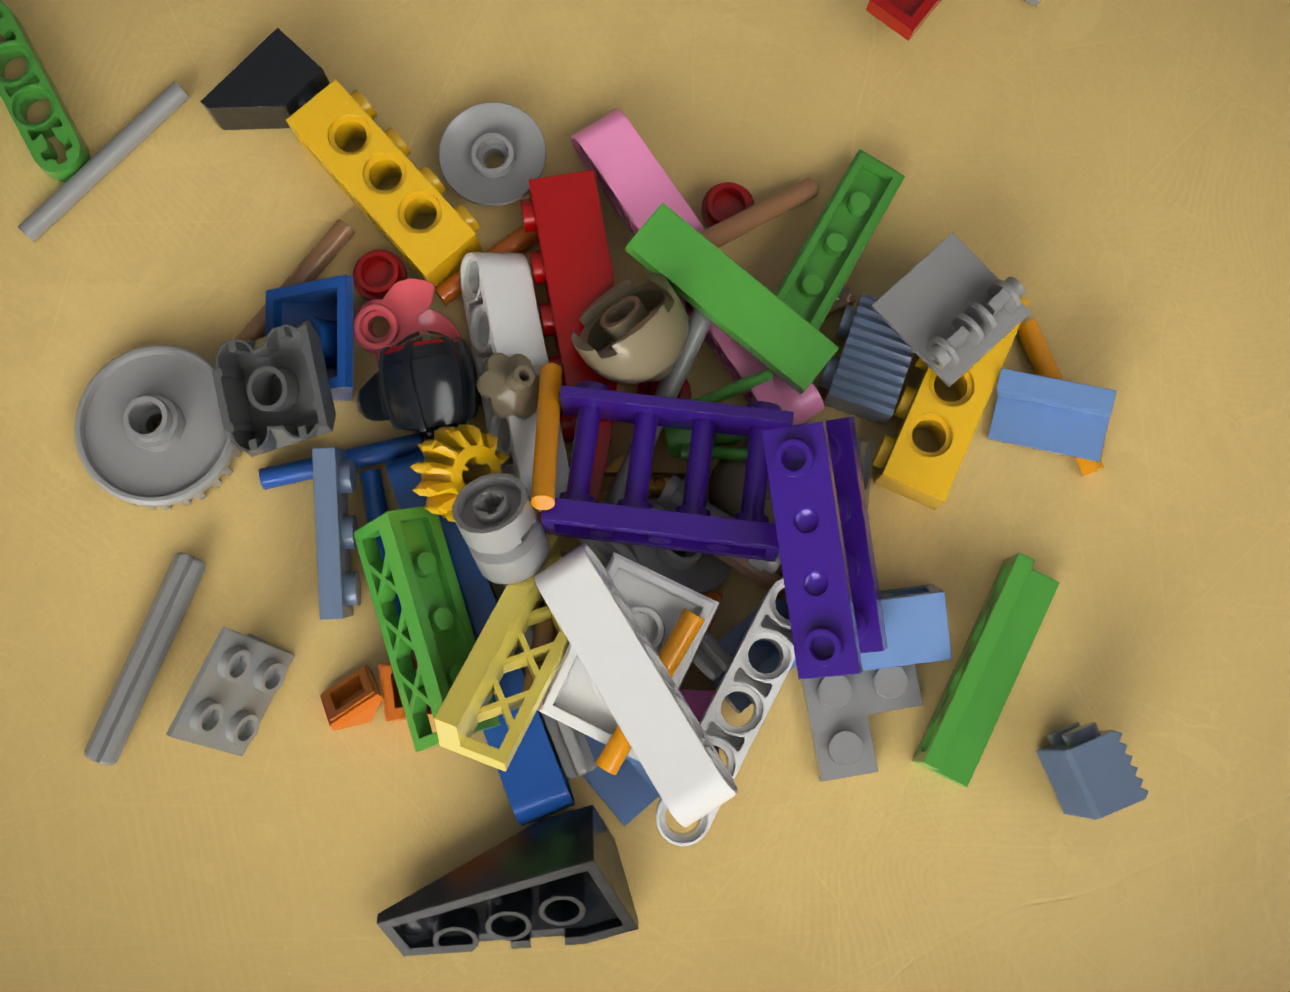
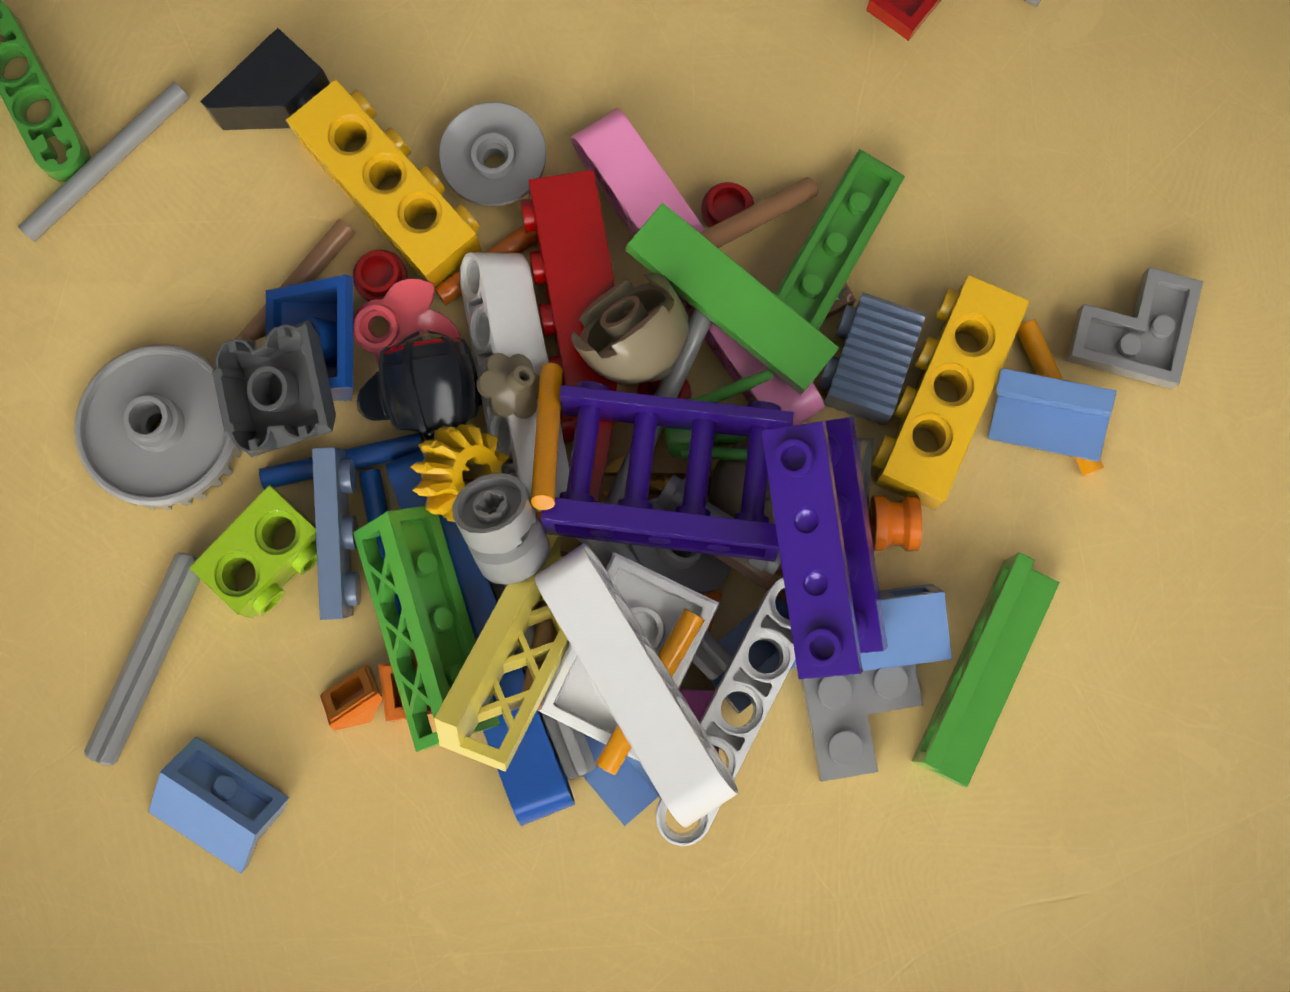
light grey hinge [166,627,295,756] -> none
black wedge [377,804,639,956] -> none
light grey hinge [871,232,1031,387] -> none
sand blue brick [1036,722,1148,820] -> none
none -> medium blue panel [148,737,289,874]
none -> lime brick [189,485,317,619]
none -> orange wheel [869,496,922,551]
none -> light grey plate [1065,267,1203,389]

